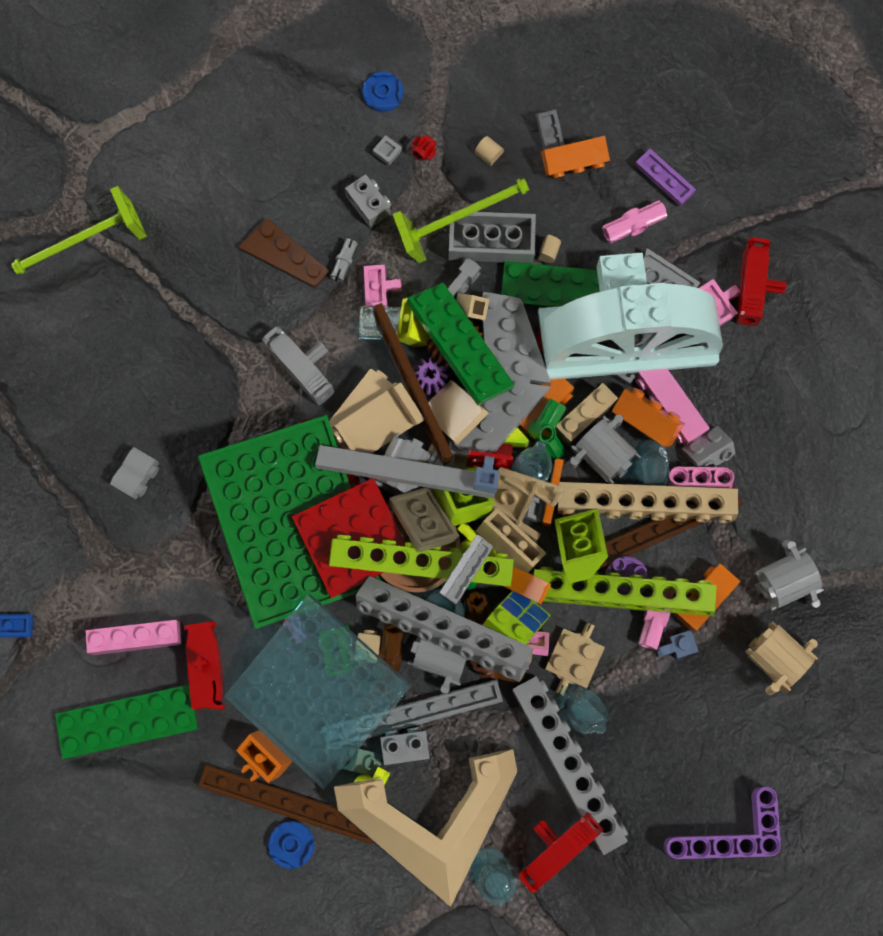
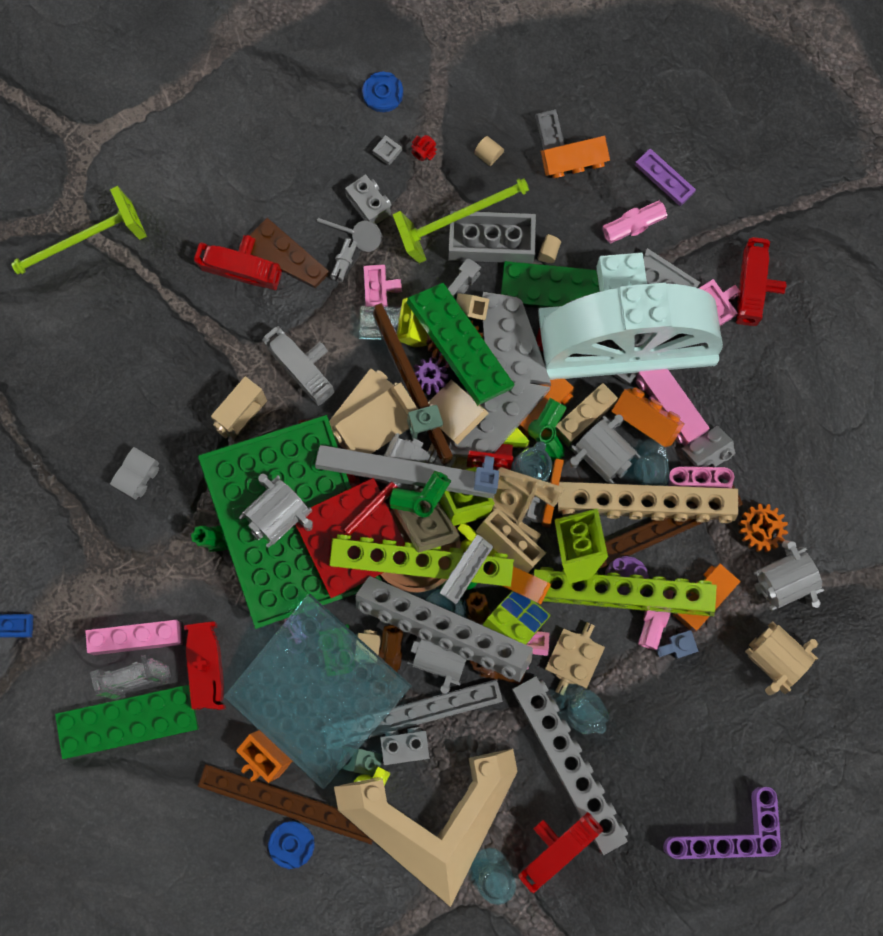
none -> clear fence [90,654,171,700]
none -> green piece [191,526,228,552]
none -> red piece [194,235,282,291]
none -> tan window [211,376,267,440]
none -> light grey container [239,474,313,548]
none -> light grey piece [317,218,382,252]
none -> red bar [343,481,398,536]
none -> green piece [390,471,451,517]
none -> sand green bracket [407,405,443,439]
none -> orange gear [739,504,788,552]

